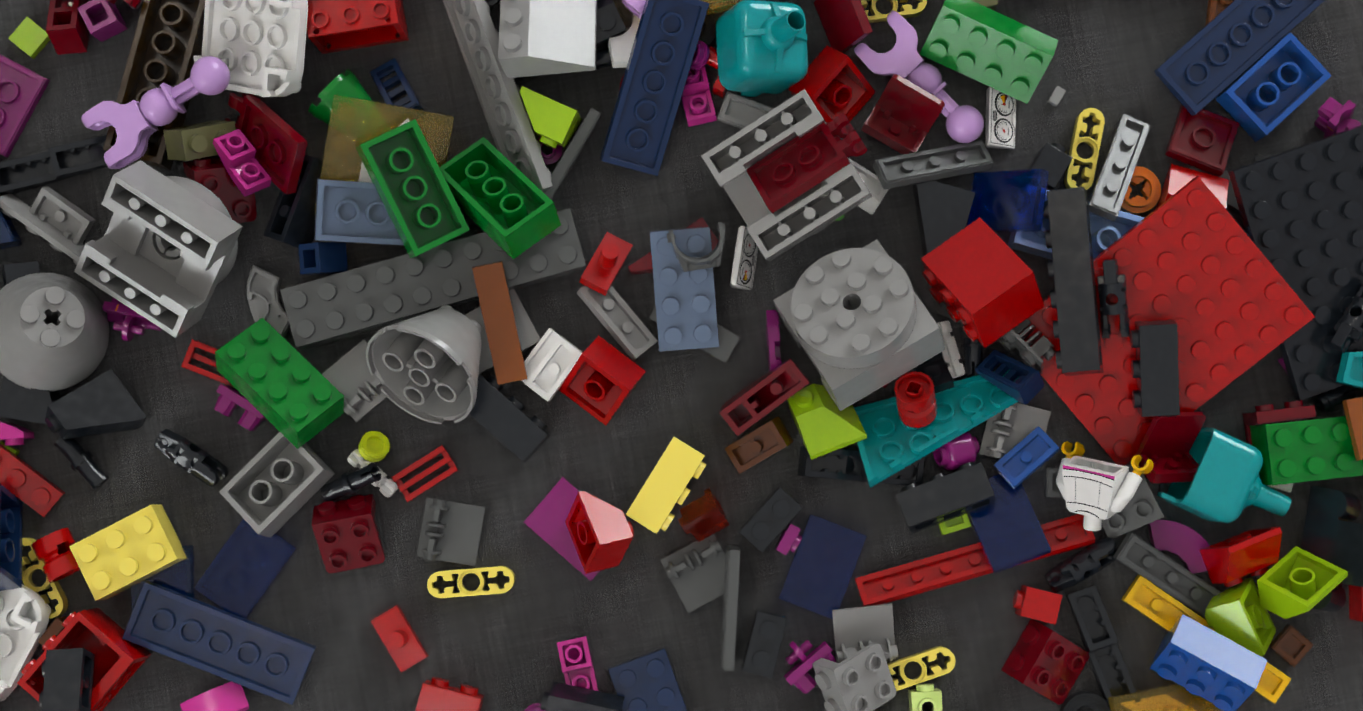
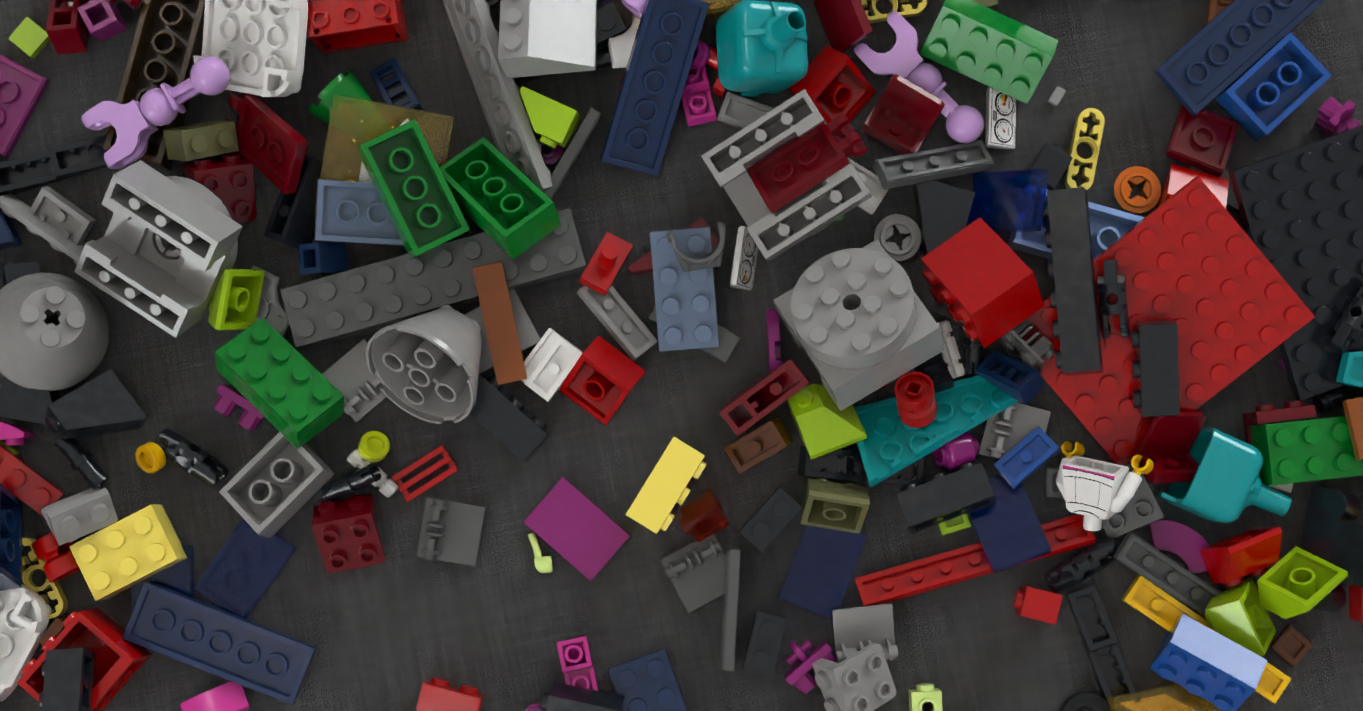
magenta hips [102,298,161,342] -> none
red tile [181,339,235,388] -> none
dark pink slope [213,129,272,197] -> none
red tile [371,605,428,673] -> none
light yellow beam [427,566,515,598] -> none
red slope [565,491,634,574] -> none
magenta plate [774,523,803,555] -> none
light yellow beam [887,646,956,691] -> none
dark red bracket [1001,619,1089,705] -> none
tile [1088,114,1151,221] -> none
none -> light grey bracket [41,487,118,546]
none -> yellow tile [135,442,166,473]
none -> lime slope [208,269,265,330]
none -> yellowish green hand [528,532,553,573]
none -> olive slope [800,478,870,534]
none -> light grey gear [874,214,921,261]

